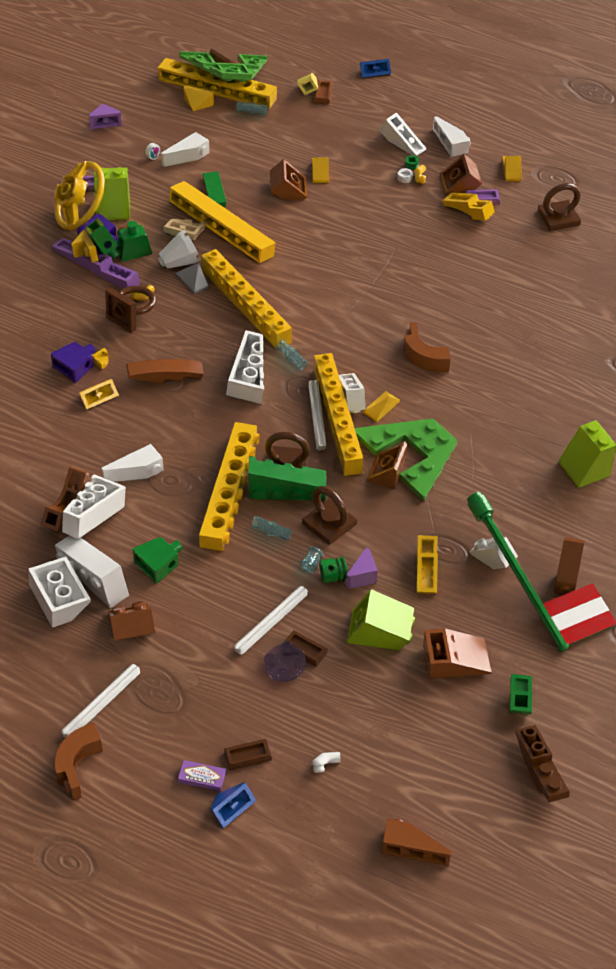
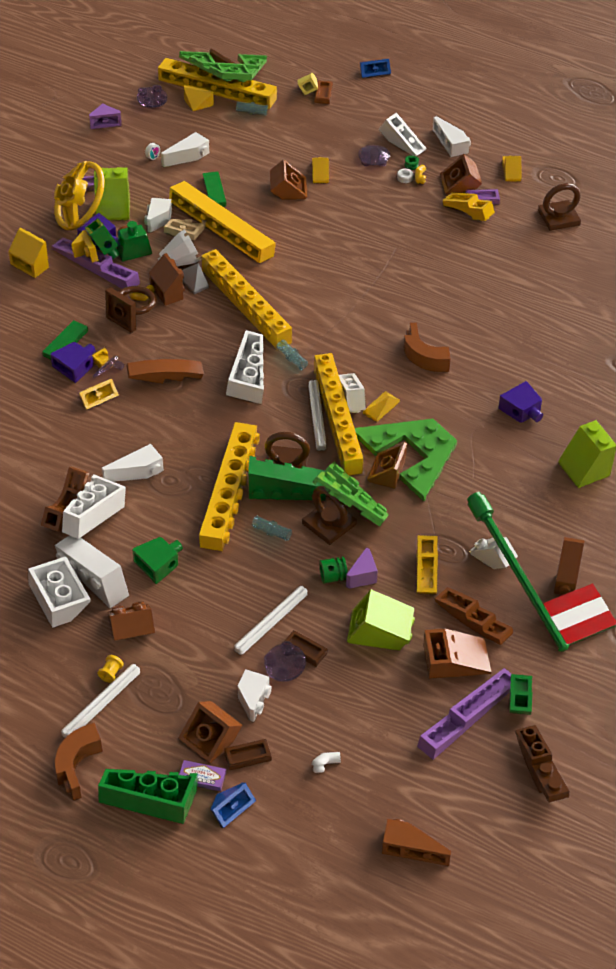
clear light blue bush [300,546,324,573] -> none
none -> yellow slope [8,228,49,278]
none -> green tile [42,320,88,360]
none -> bar [93,356,125,378]
none -> yellow bush [97,655,124,683]
none -> green wedge [98,769,198,824]
none -> dish [137,85,167,108]
none -> white slope [145,198,172,232]
none -> dark orange slope [149,253,185,306]
none -> dark orange slope [178,701,243,763]
none -> white slope [238,669,272,722]
none -> bright green wing [312,462,389,527]
none -> clear purple dish [358,145,390,166]
none -> medium lavender slope [417,668,511,760]
none -> dark orange slope [435,587,513,645]
none -> dark purple torso [498,381,543,423]

